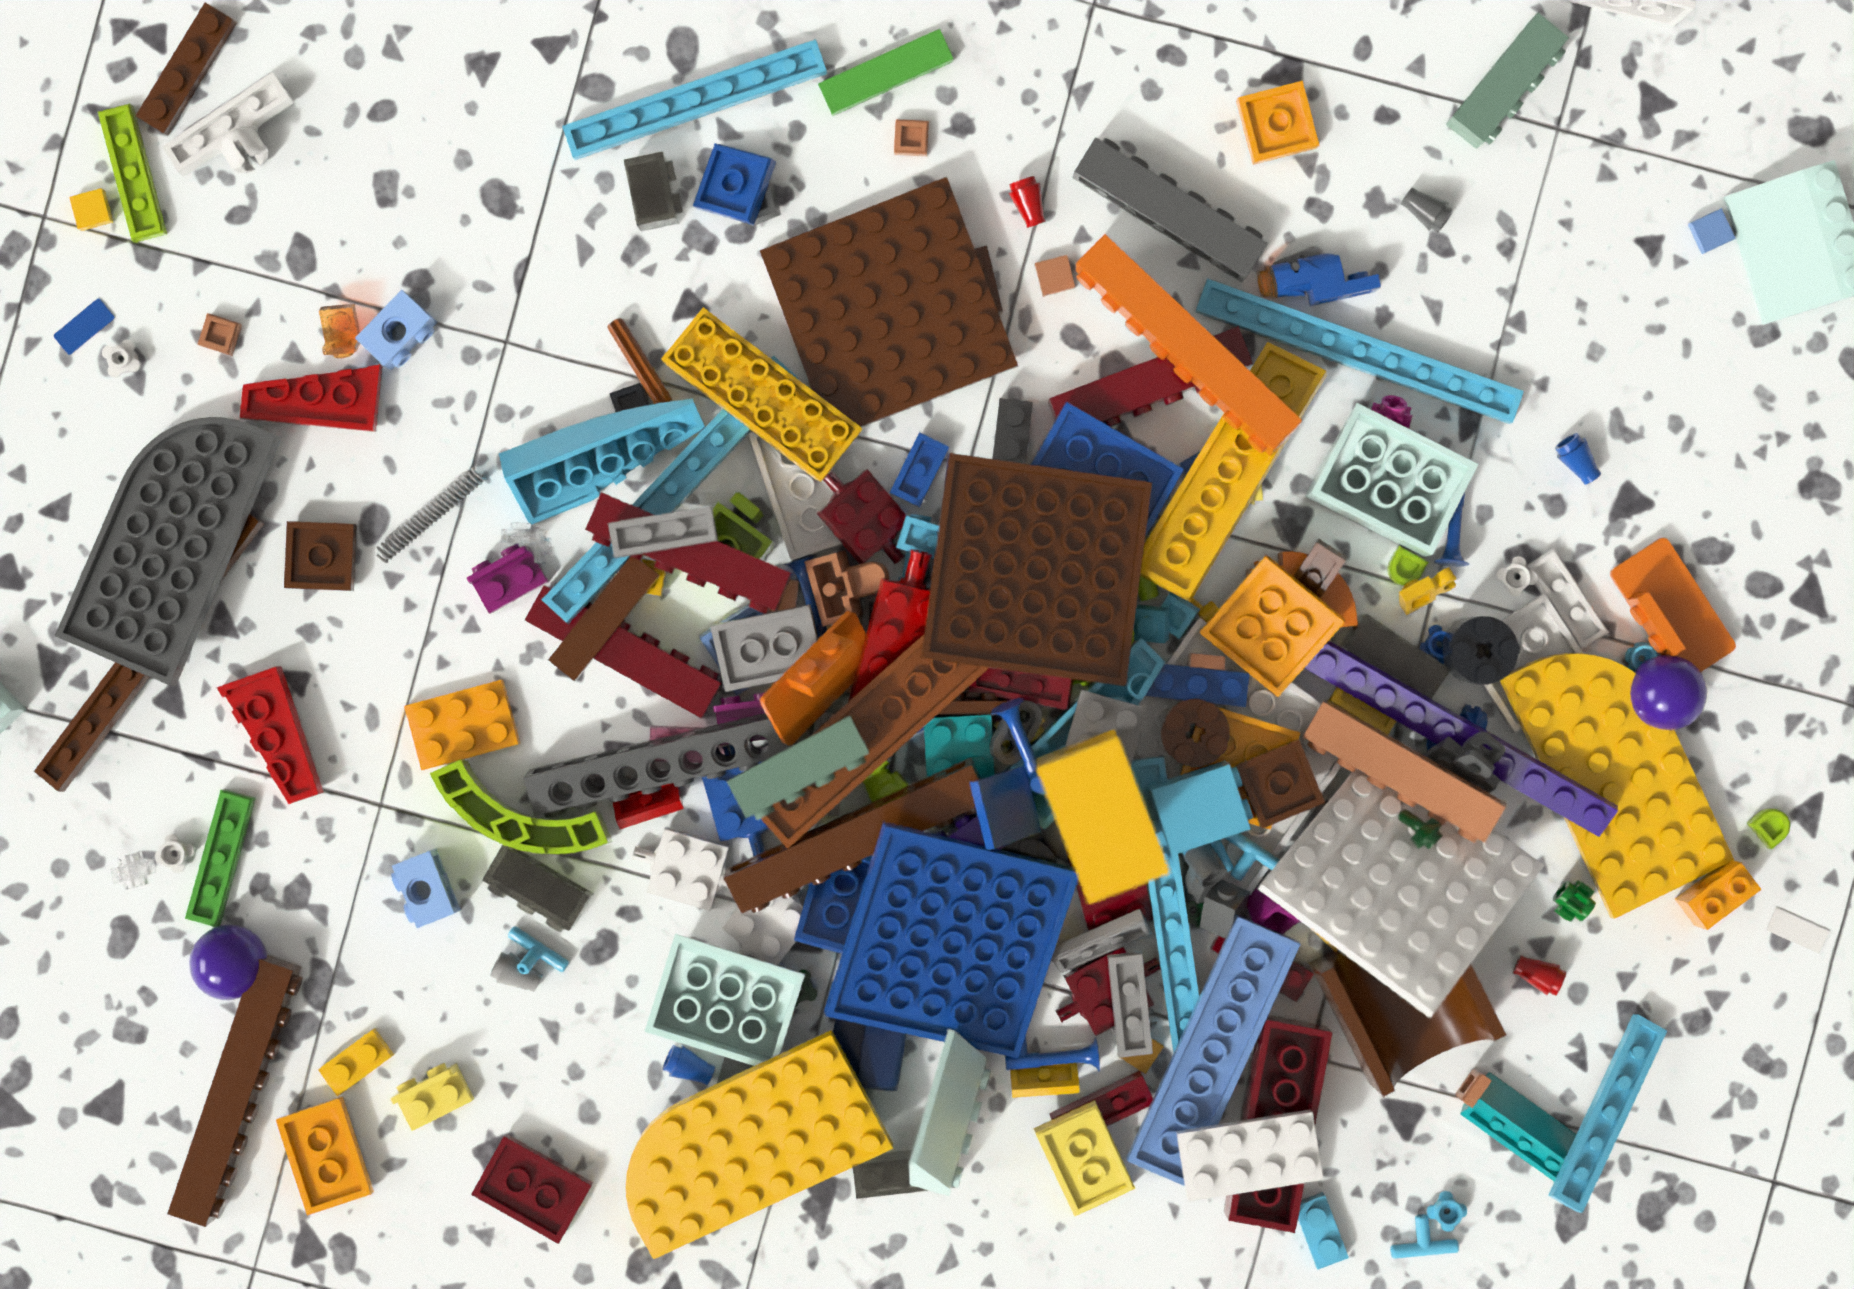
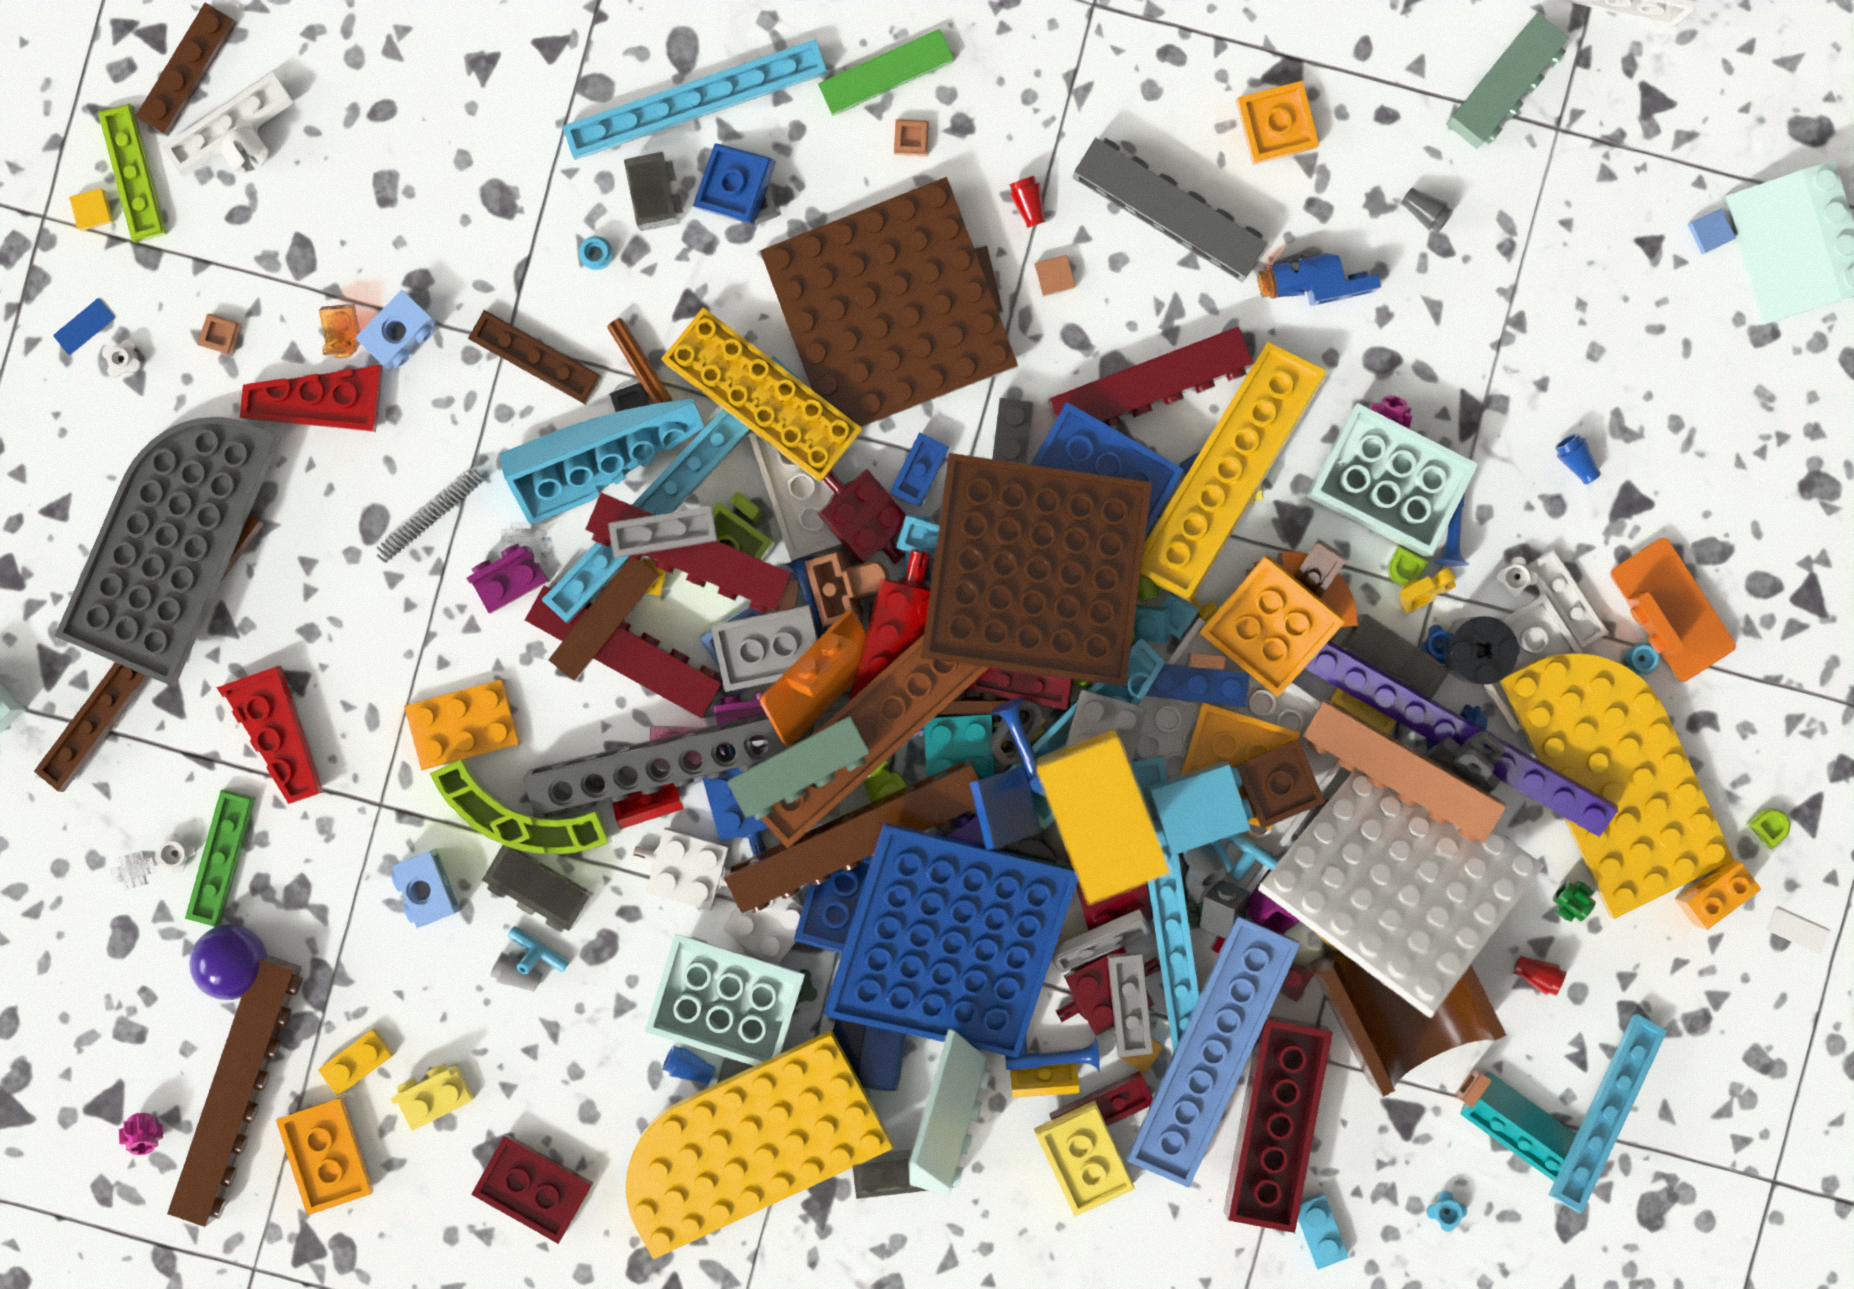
reddish brown plate [284,521,357,591] -> none
orange brick [1076,234,1302,456] -> none
reddish brown plate [1160,699,1230,767] -> none
white plate [1176,1110,1324,1202] -> none
medium azure plate [1195,278,1524,424] -> none
medium azure piece [1390,1214,1459,1259] -> none
dark green plate [1398,809,1443,850] -> none
dark purple piece [1630,655,1707,730] -> none
none -> dark pink gear [119,1113,163,1155]
none -> reddish brown tile [468,310,602,405]
none -> medium azure plate [579,236,613,270]

